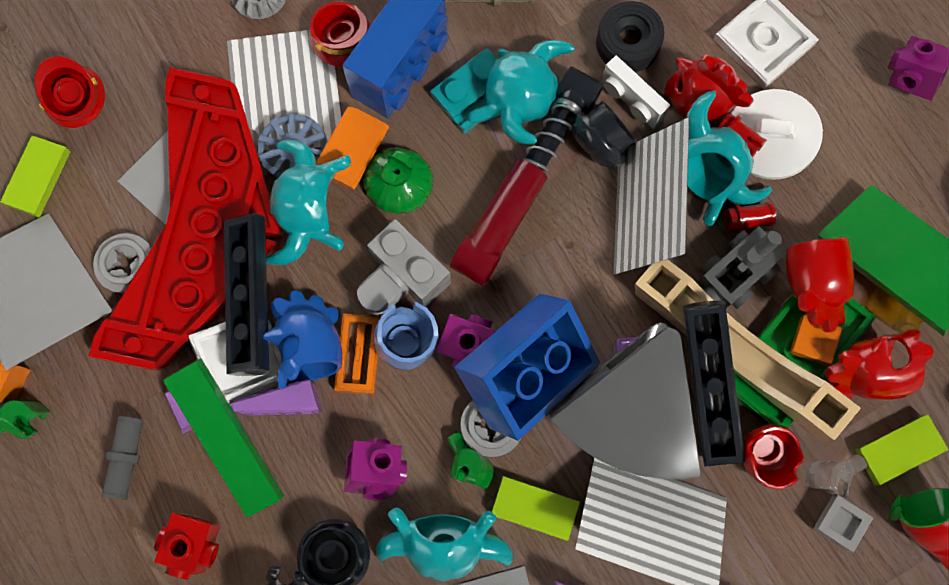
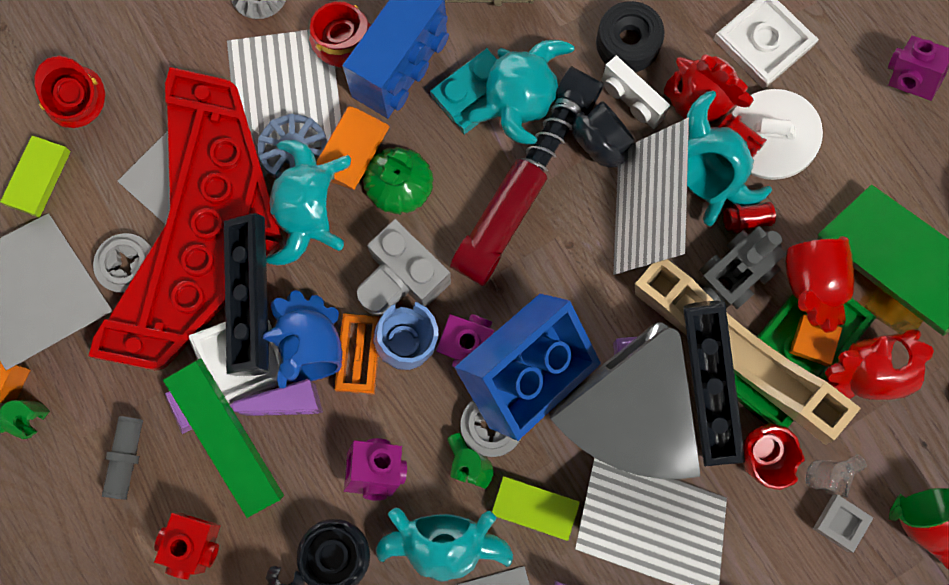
lime tile [855,414,949,485] -> none

